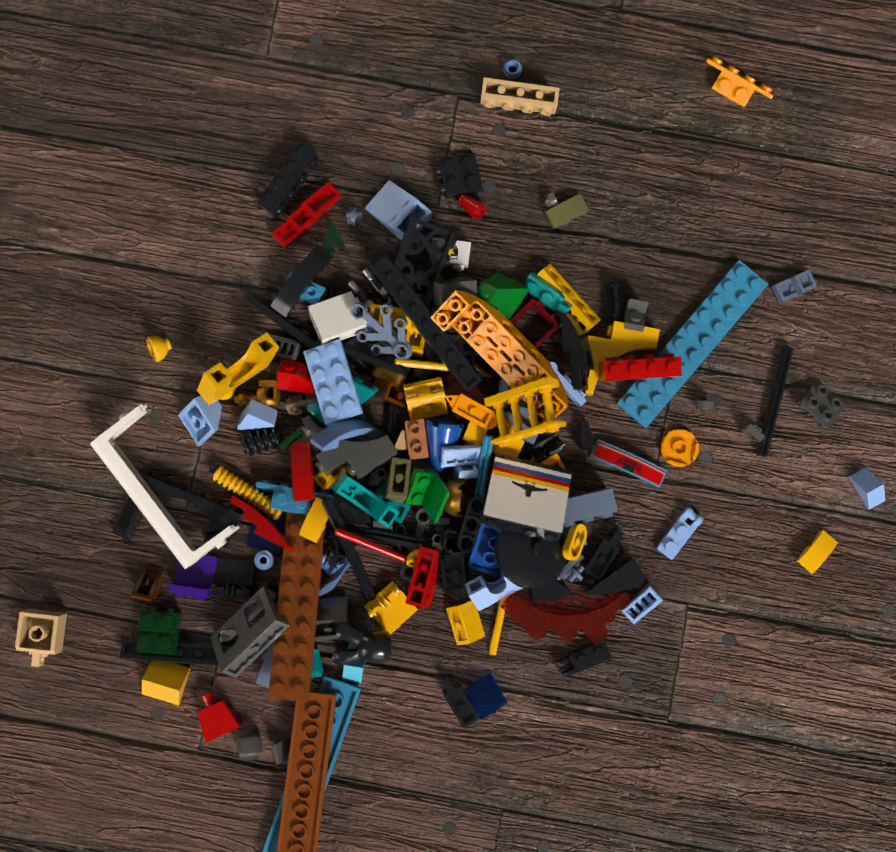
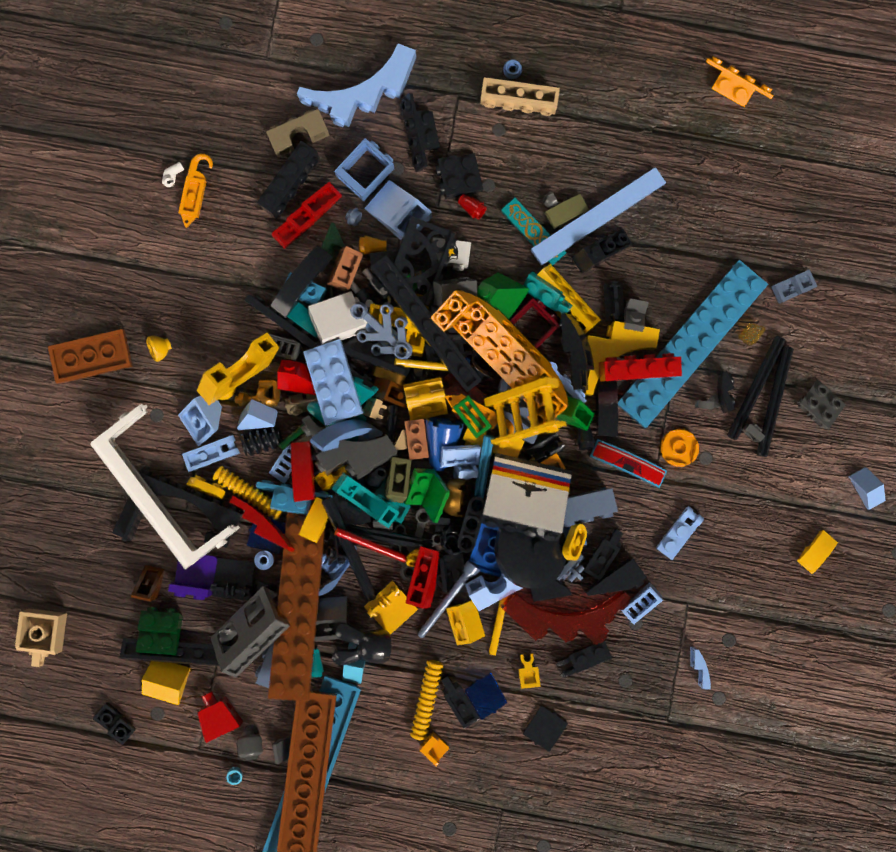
none -> dark orange plate [48,329,133,384]
none -> black slope [93,702,136,745]
none -> white arm [162,161,185,187]
none -> light orange plate [178,153,213,228]
none -> light blue plate [182,435,240,472]
none -> yellow plate [187,475,226,500]
none -> medium azure hinge [226,767,243,785]
none -> dark tan arch [266,109,330,158]
none -> light blue slope [269,444,292,484]
none -> teal slope [287,302,319,339]
none -> light blue arch [297,44,416,127]
none -> nougat brick [327,246,363,292]
none -> medium blue window [334,138,394,202]
none -> light orange cone [359,235,386,254]
none -> tan tile [362,397,387,419]
none -> black bracket [401,93,440,172]
none -> yellow piece [410,660,443,740]
none -> sand blue piece [418,560,481,638]
none -> light orange panel [419,732,449,766]
none -> green tile [453,395,492,438]
none -> teal tile [501,198,566,266]
none -> yellow plate [518,653,541,689]
none -> black piece [523,705,568,752]
none -> light blue tile [531,167,666,266]
none -> green torso [556,396,595,431]
none -> black slope [572,229,633,274]
none -> black slope [596,379,618,437]
none -> light blue slope [690,647,711,689]
none -> black slope [717,371,735,413]
none -> black axle [727,336,785,440]
none -> clear yellow slope [739,323,766,346]

